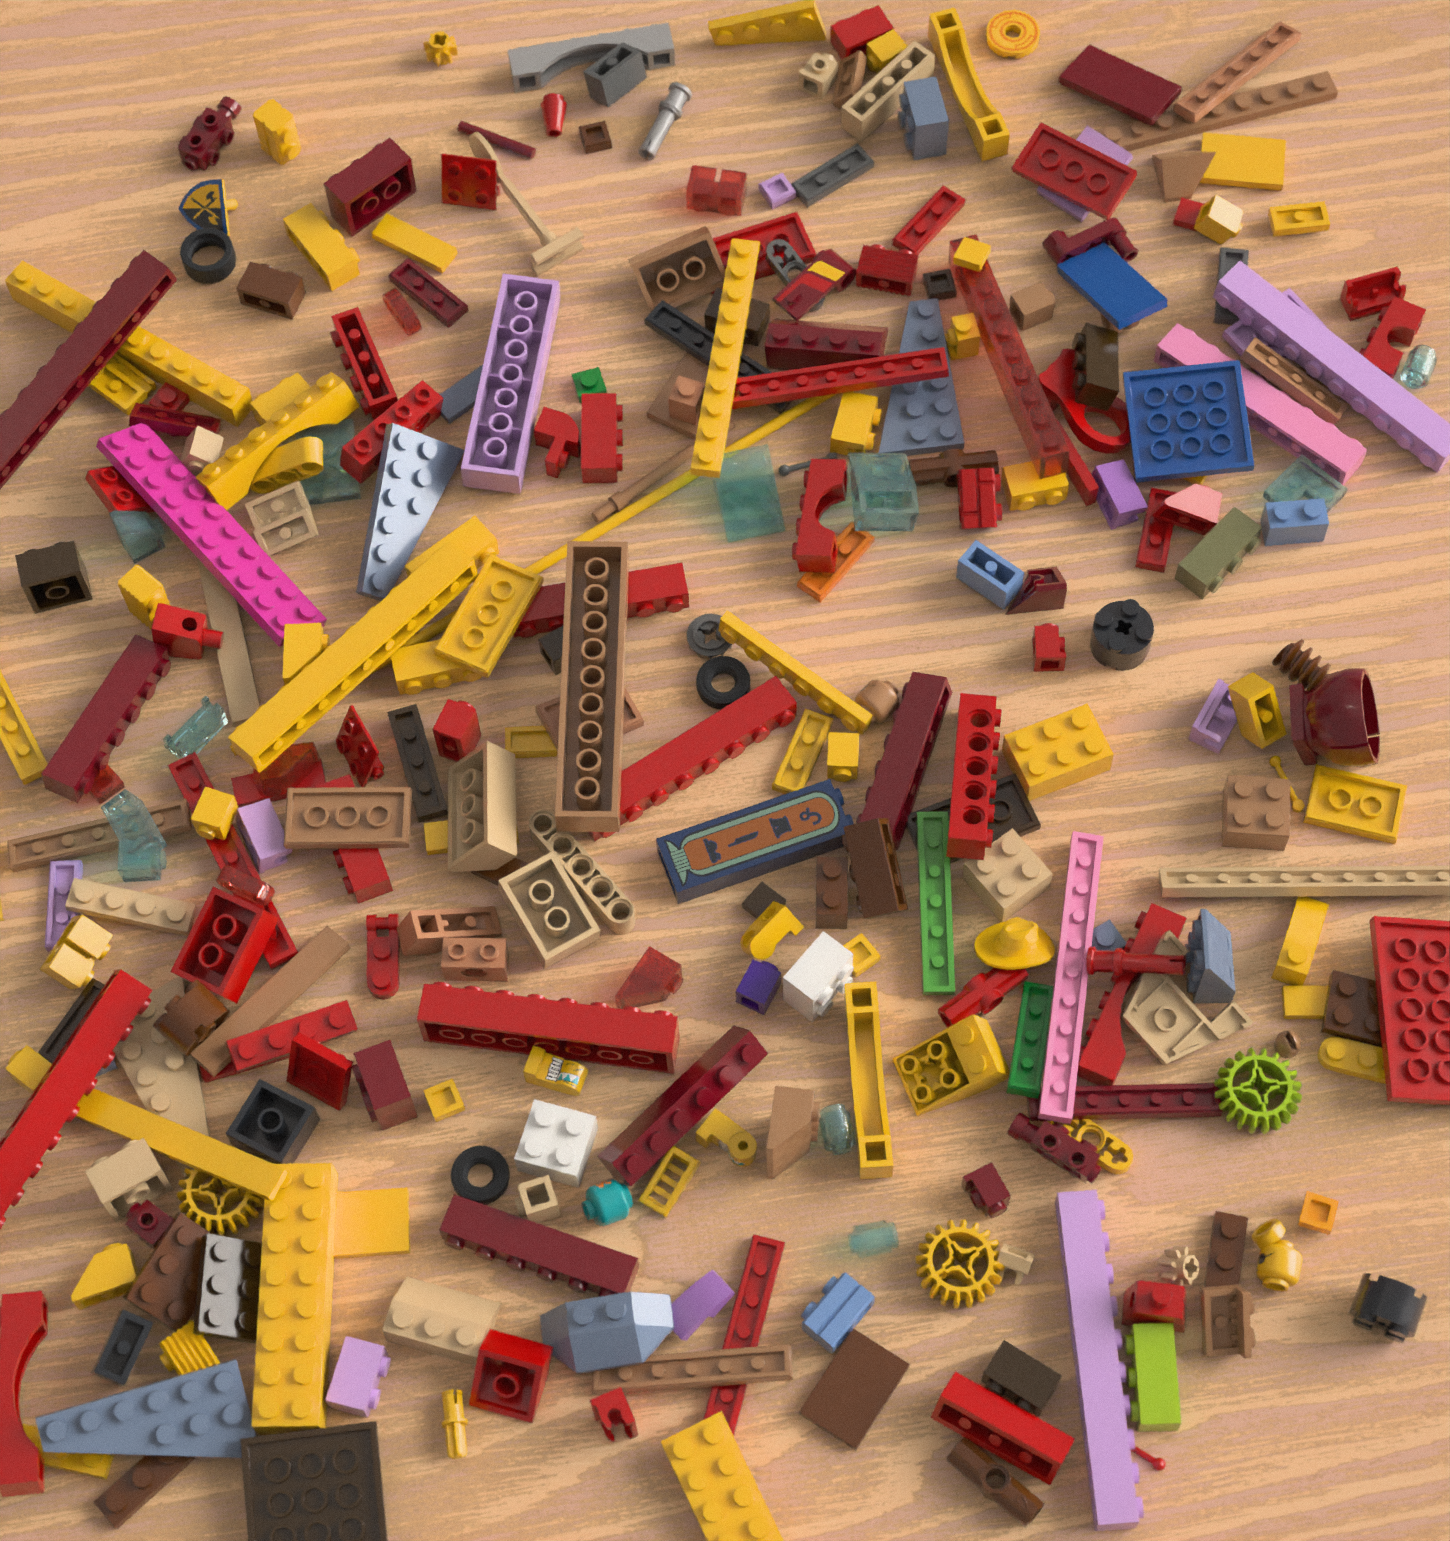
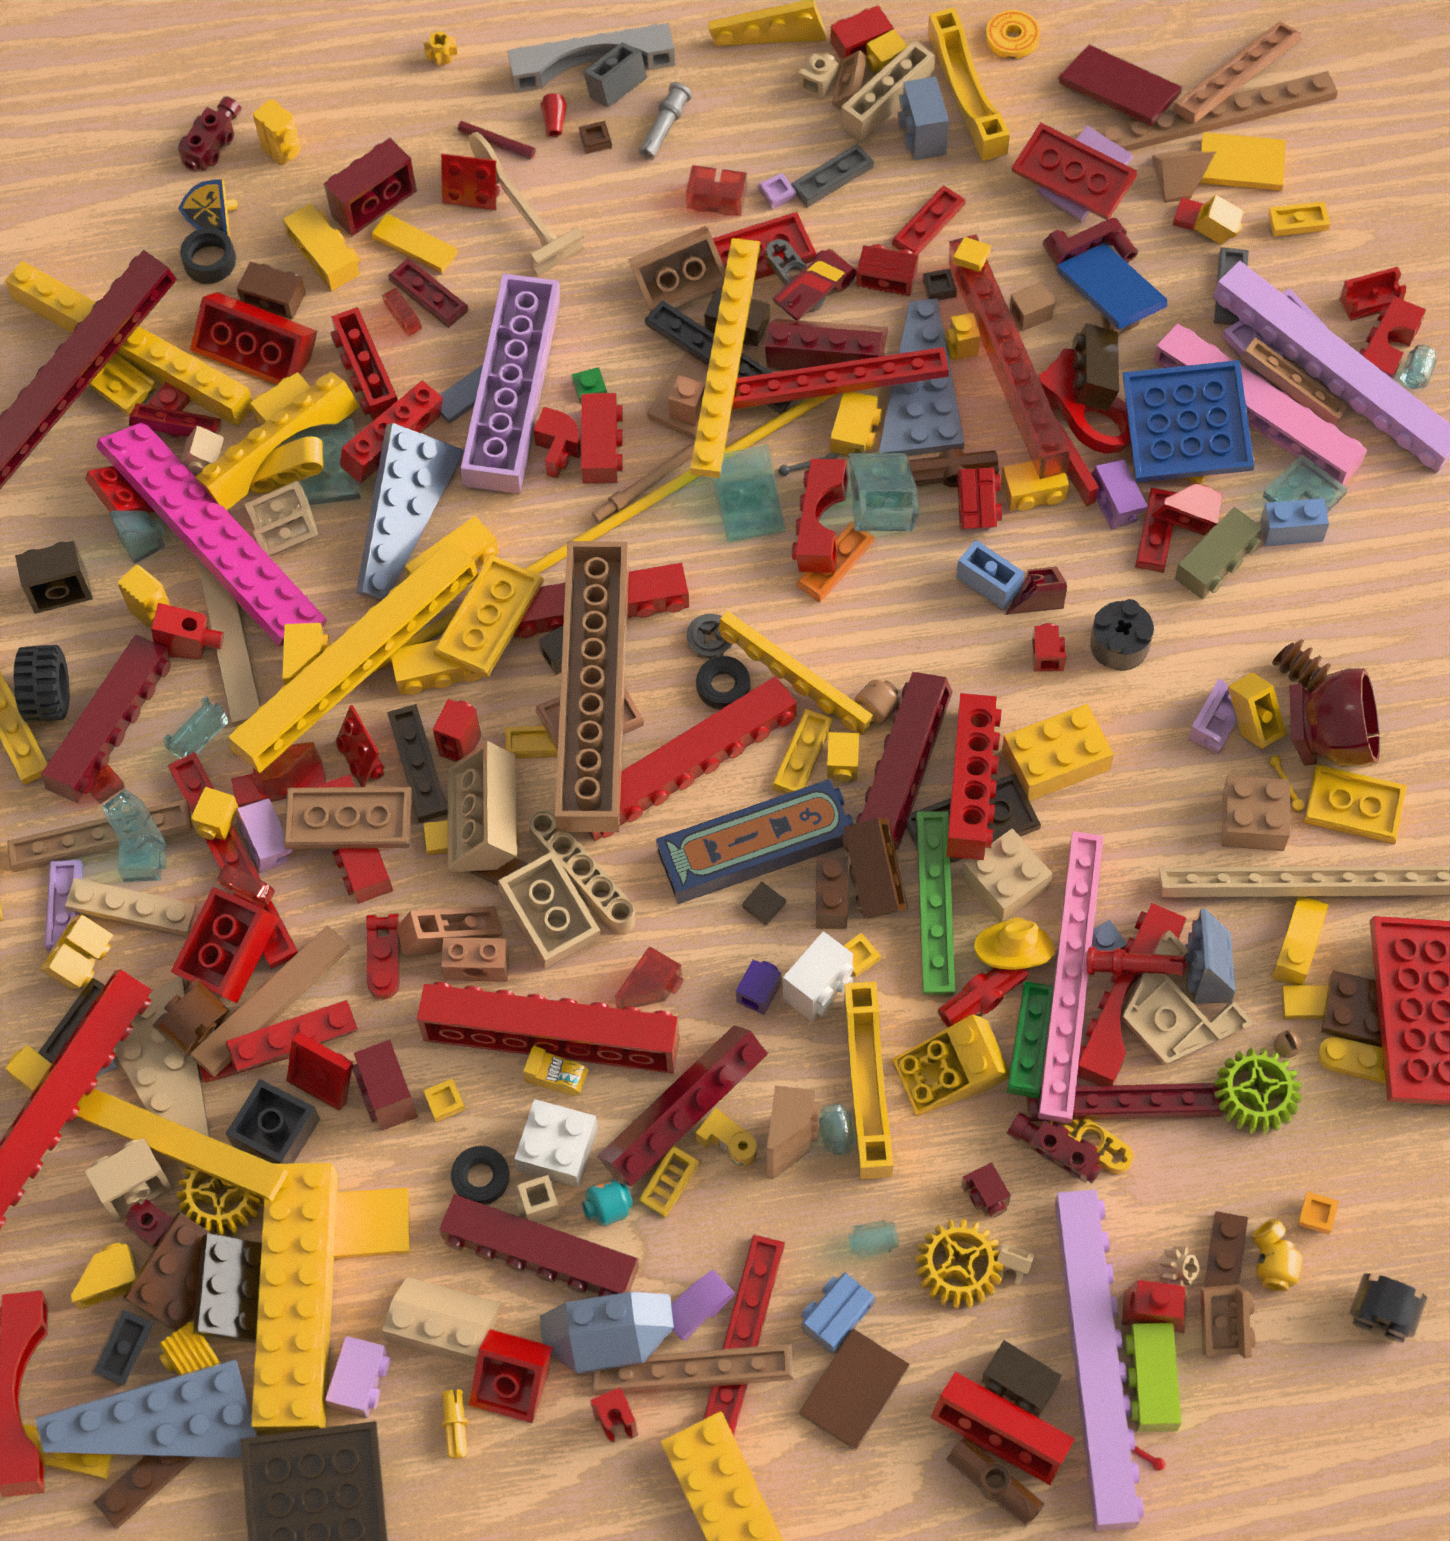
yellow leg [740,901,804,960] -> none
none -> black tyre [13,645,70,722]
none -> red slope [190,292,318,385]

